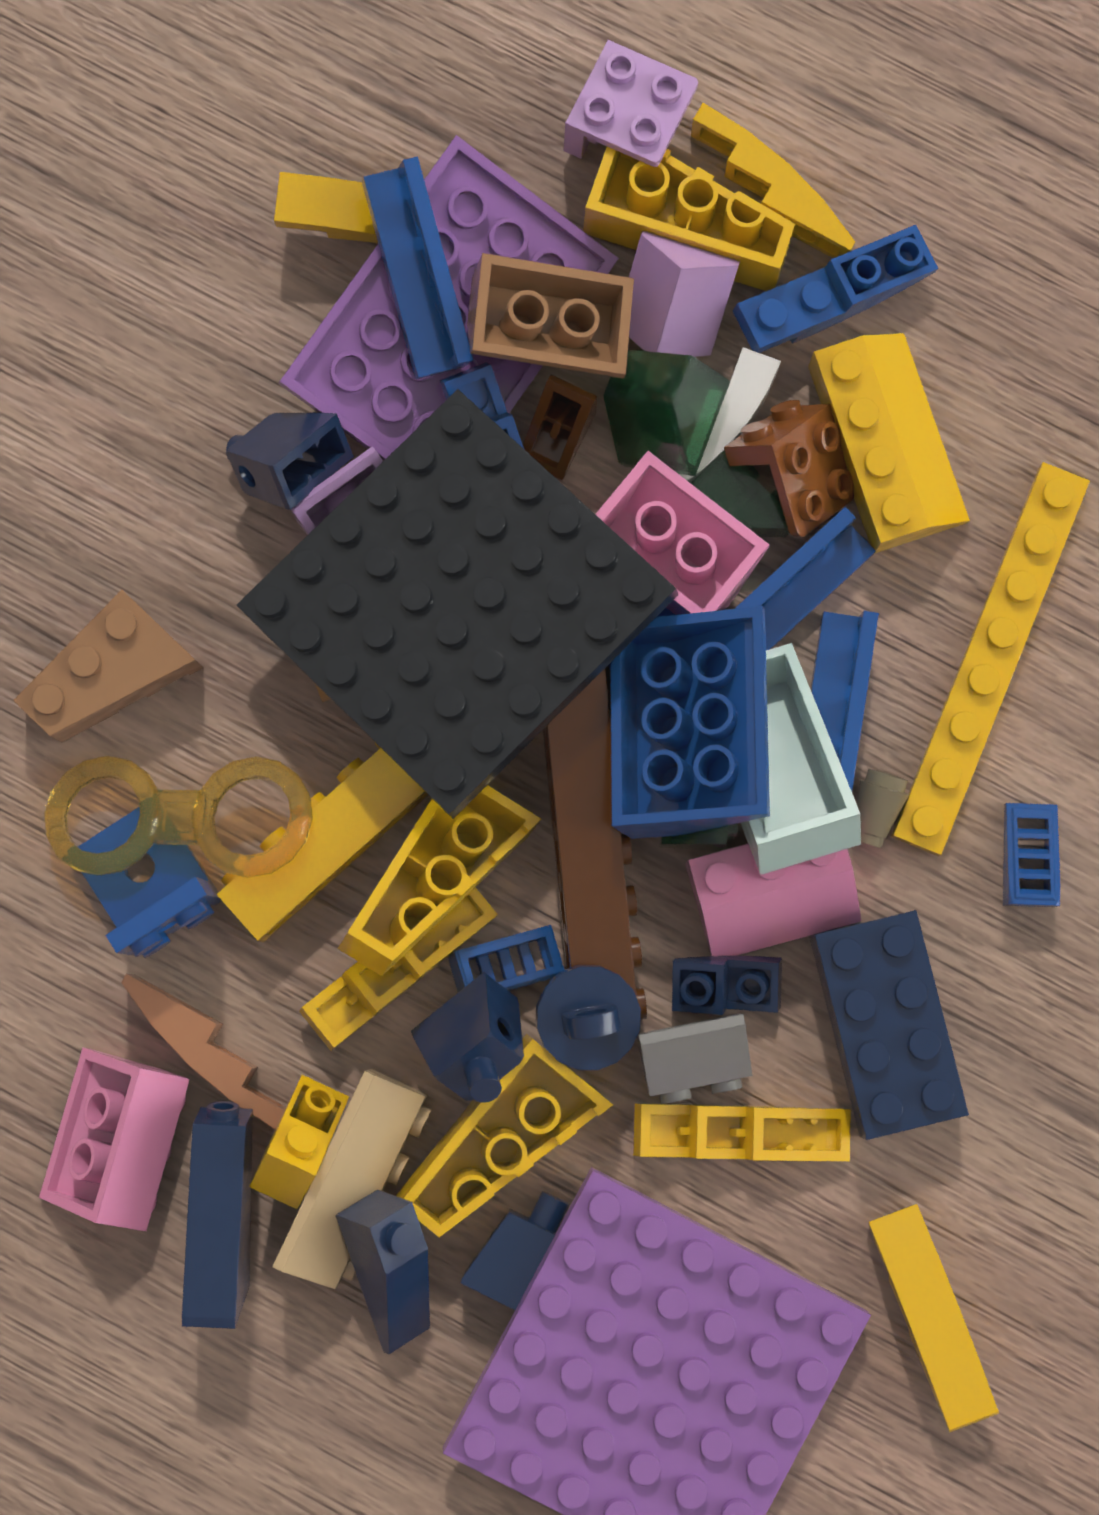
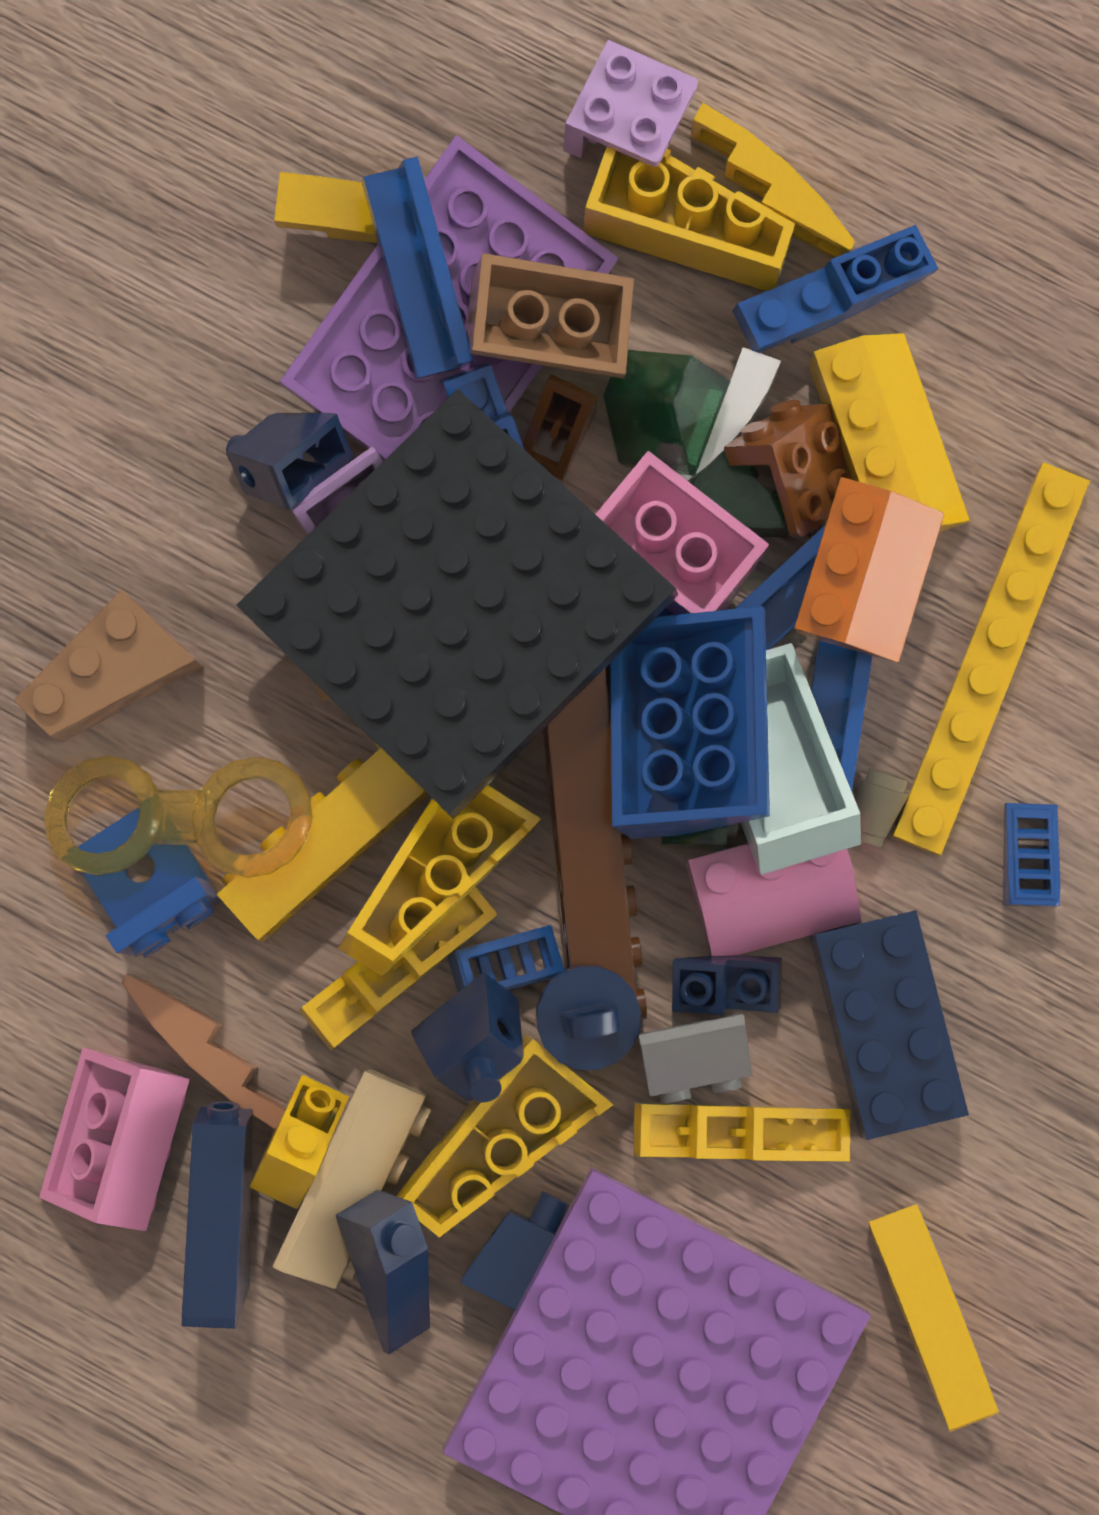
lavender slope [629,231,740,360] -> none
none -> orange slope [794,477,945,663]

